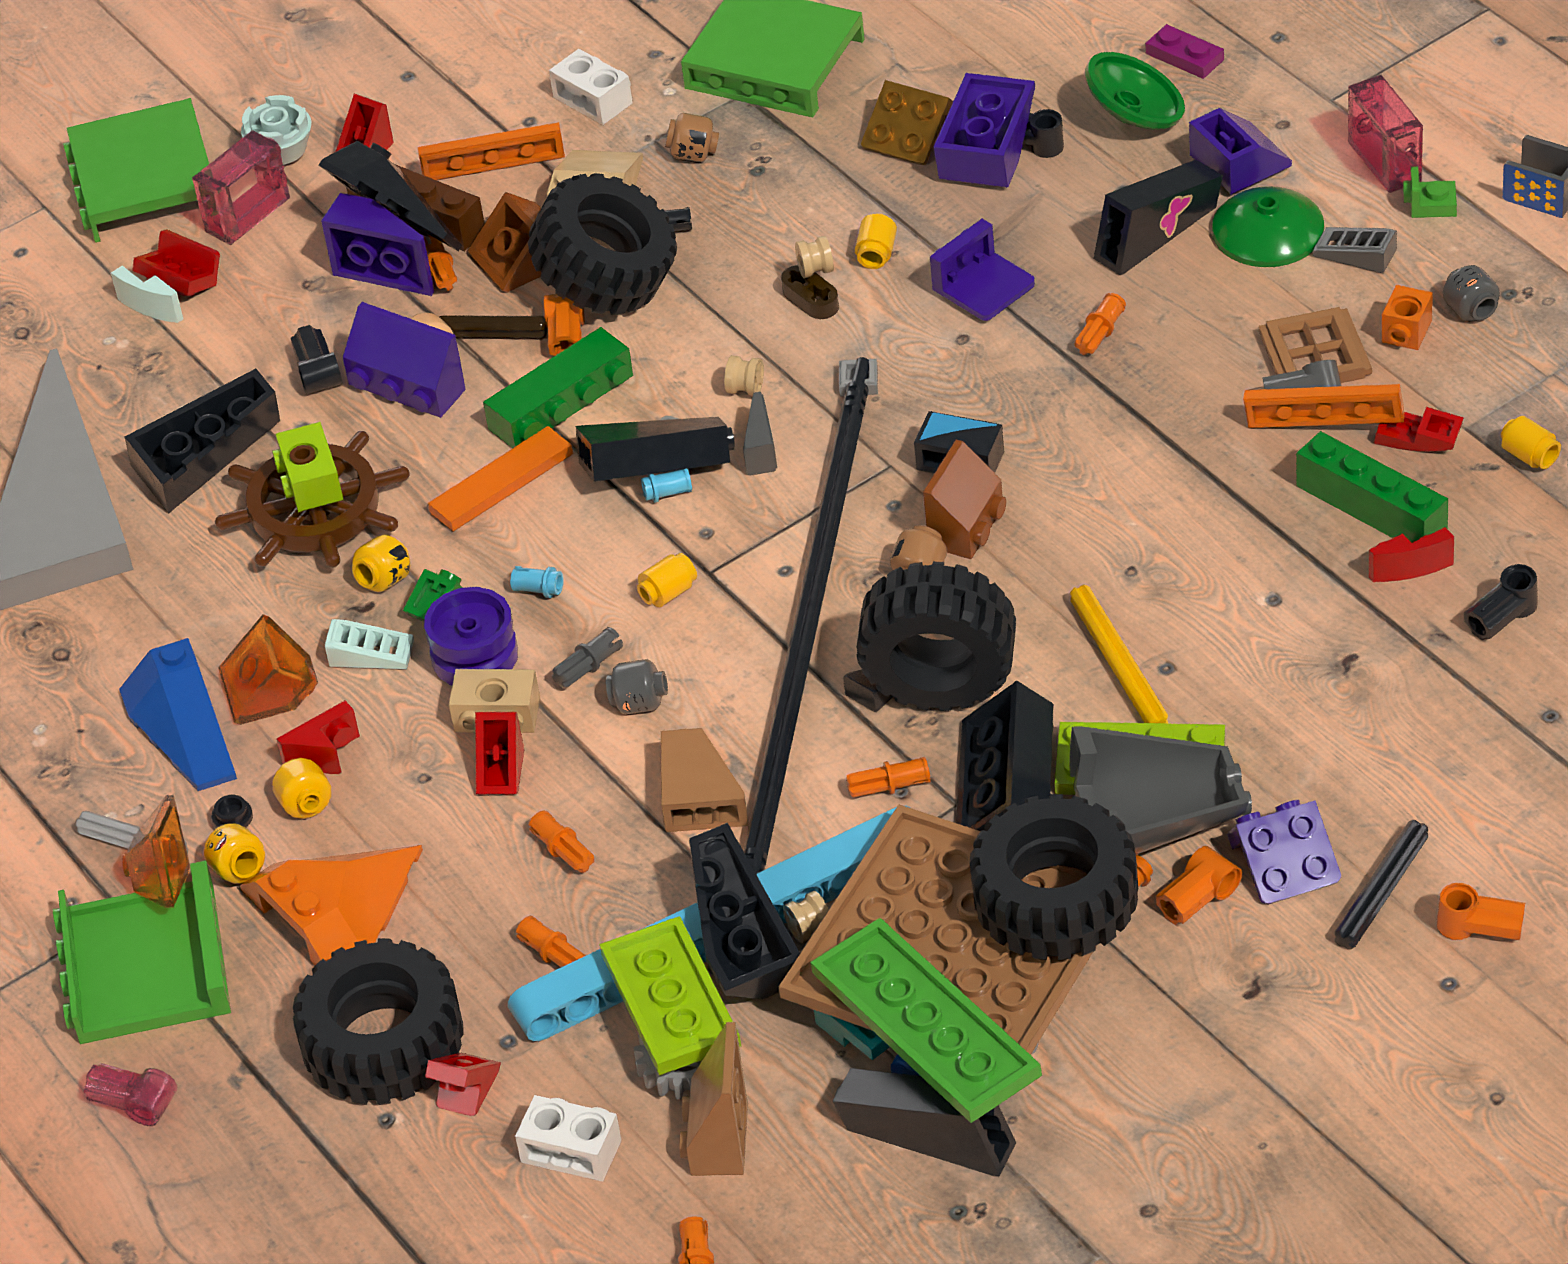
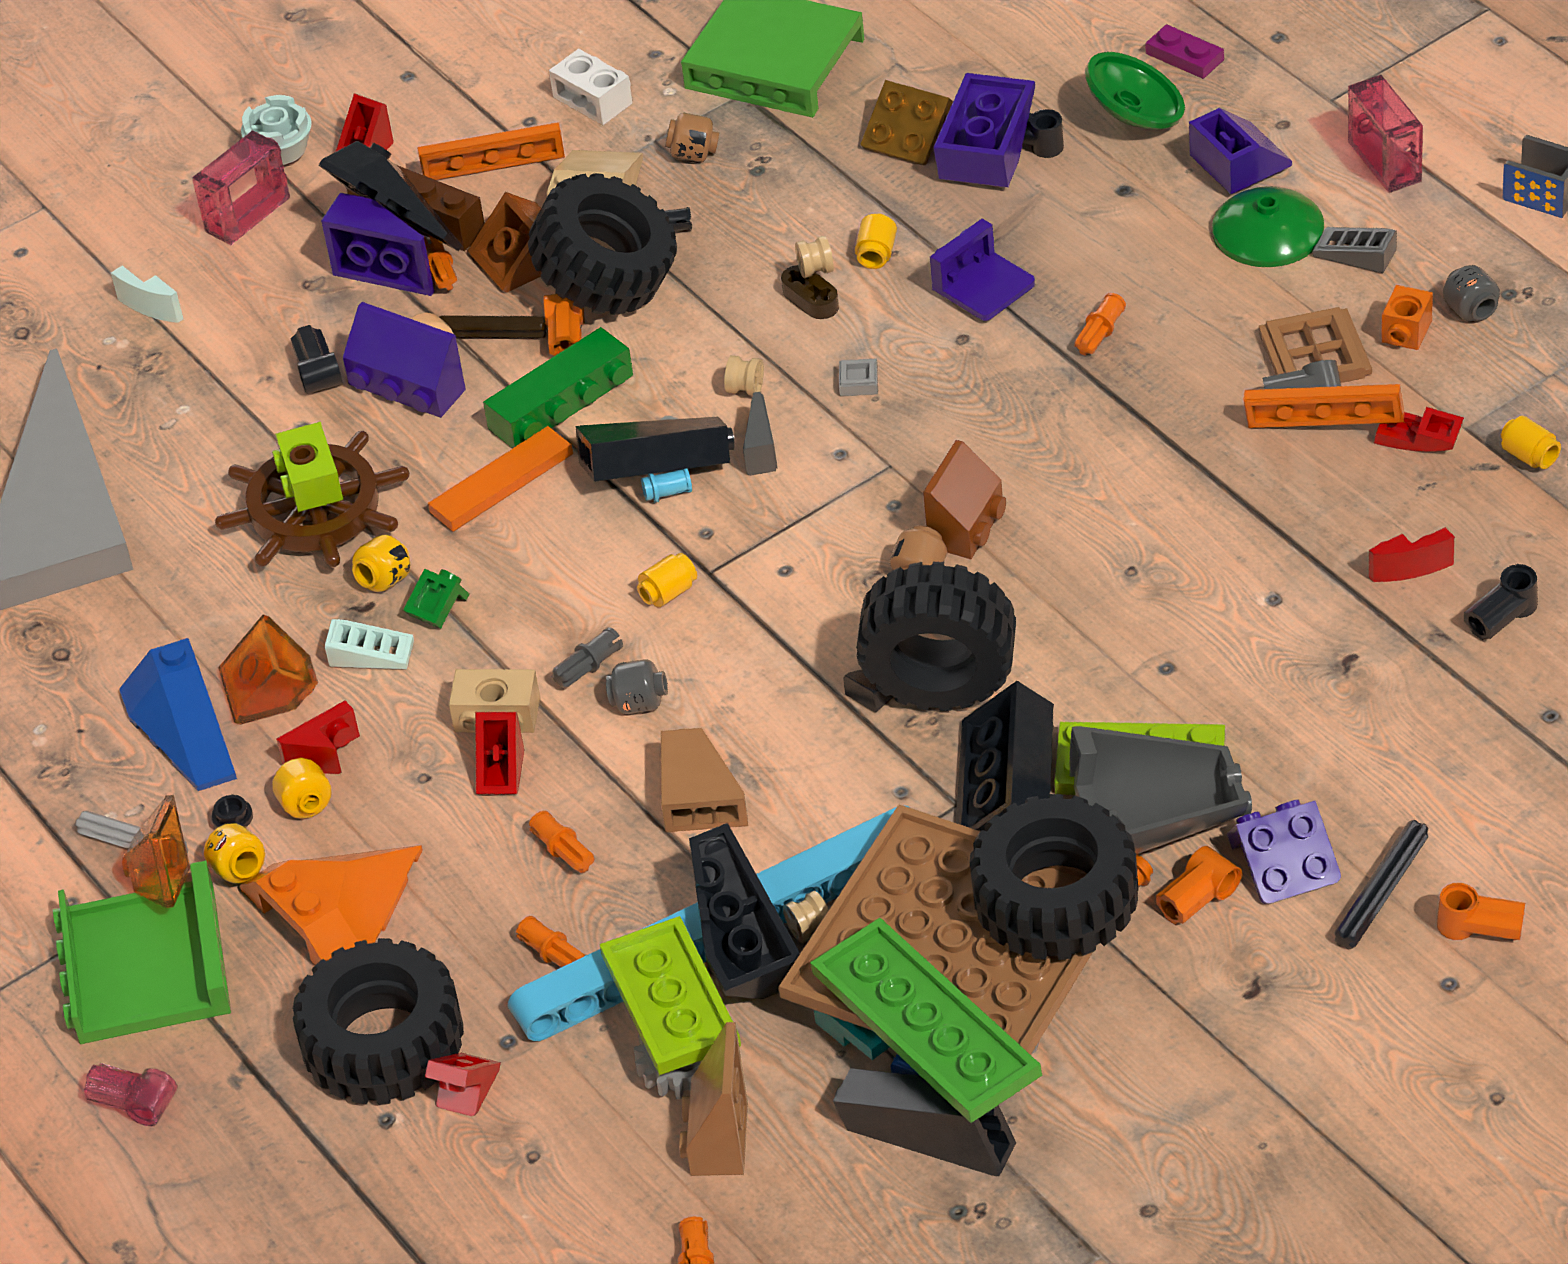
bright green panel [63,98,221,243] -> none
black wedge [124,368,280,514] -> none
red bracket [132,229,220,296] -> none
dark purple wheel [424,587,518,686] -> none
medium azure pin [510,566,564,598] -> none
white brick [515,1095,622,1182] -> none
black axle [743,357,869,874] -> none
orange axle [846,757,931,797] -> none
black brick [914,411,1004,473] -> none
yellow axle [1070,584,1168,723] -> none
black slope [1093,159,1223,275] -> none
green brick [1296,431,1449,543] -> none
bright green bracket [1403,167,1457,218] -> none

